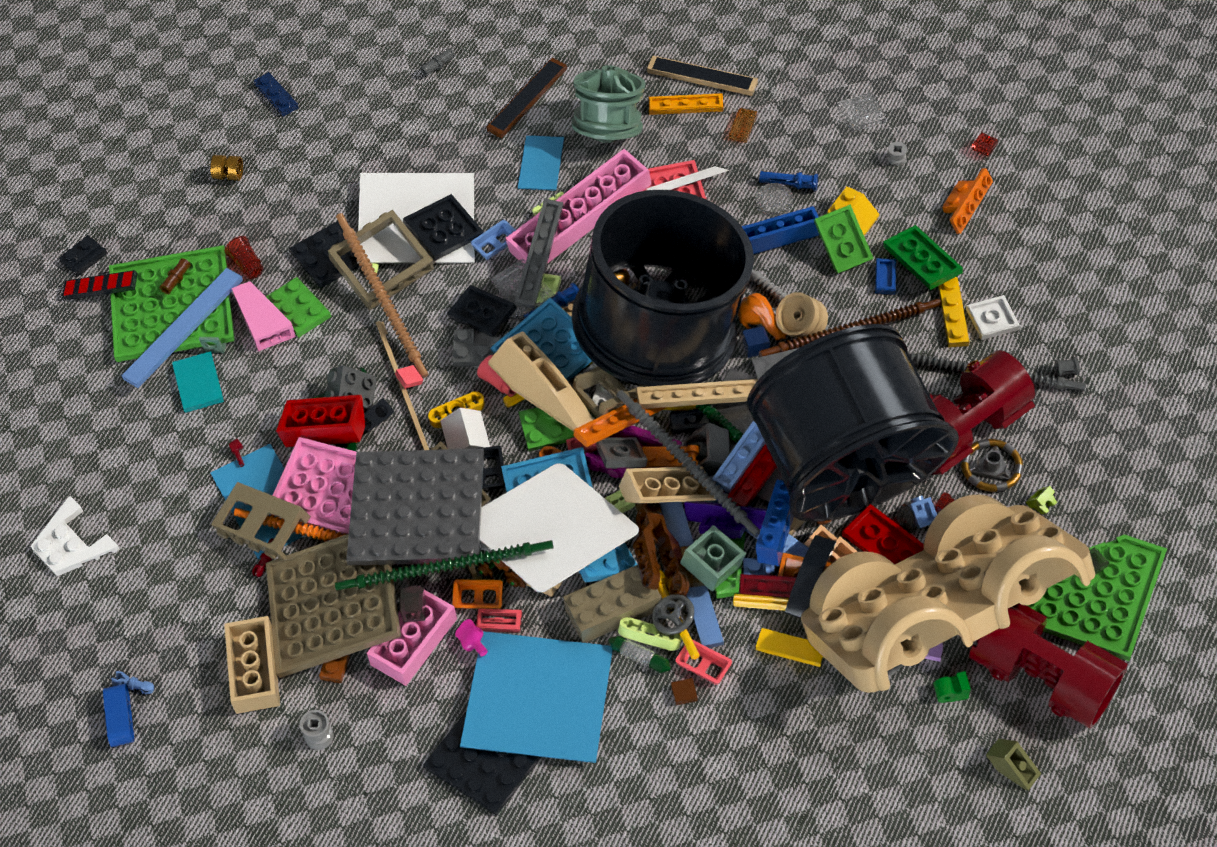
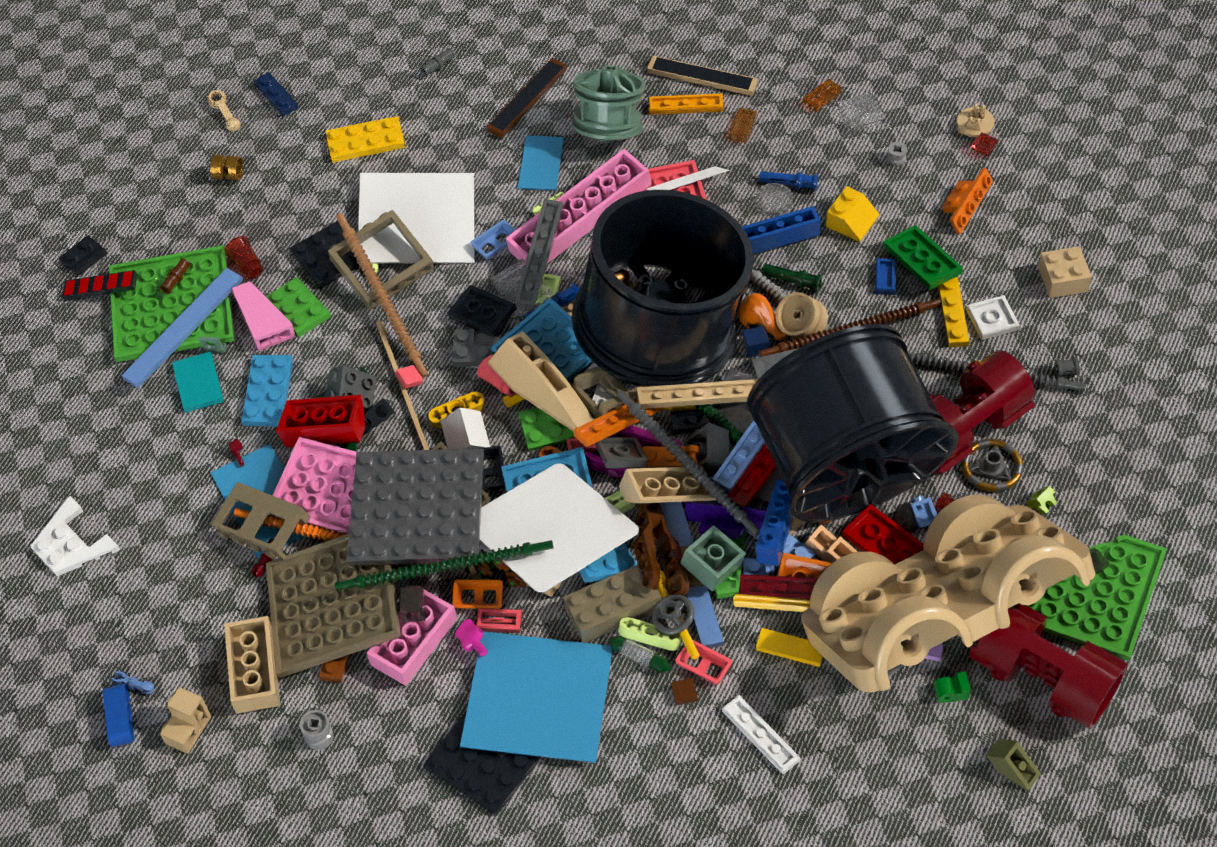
black plate [403,194,483,261] -> none
black slope [785,535,836,619] -> none
bright green plate [813,204,874,275] -> none
none -> tan brick [160,687,211,754]
none -> tan piece [208,90,241,132]
none -> dark azure plate [241,355,293,426]
none -> yellow plate [325,116,405,163]
none -> white tile [722,695,800,774]
none -> dark green pin [761,263,823,292]
none -> clear orange tile [803,79,842,112]
none -> tan plate [957,103,995,139]
none -> tan brick [1038,246,1092,298]

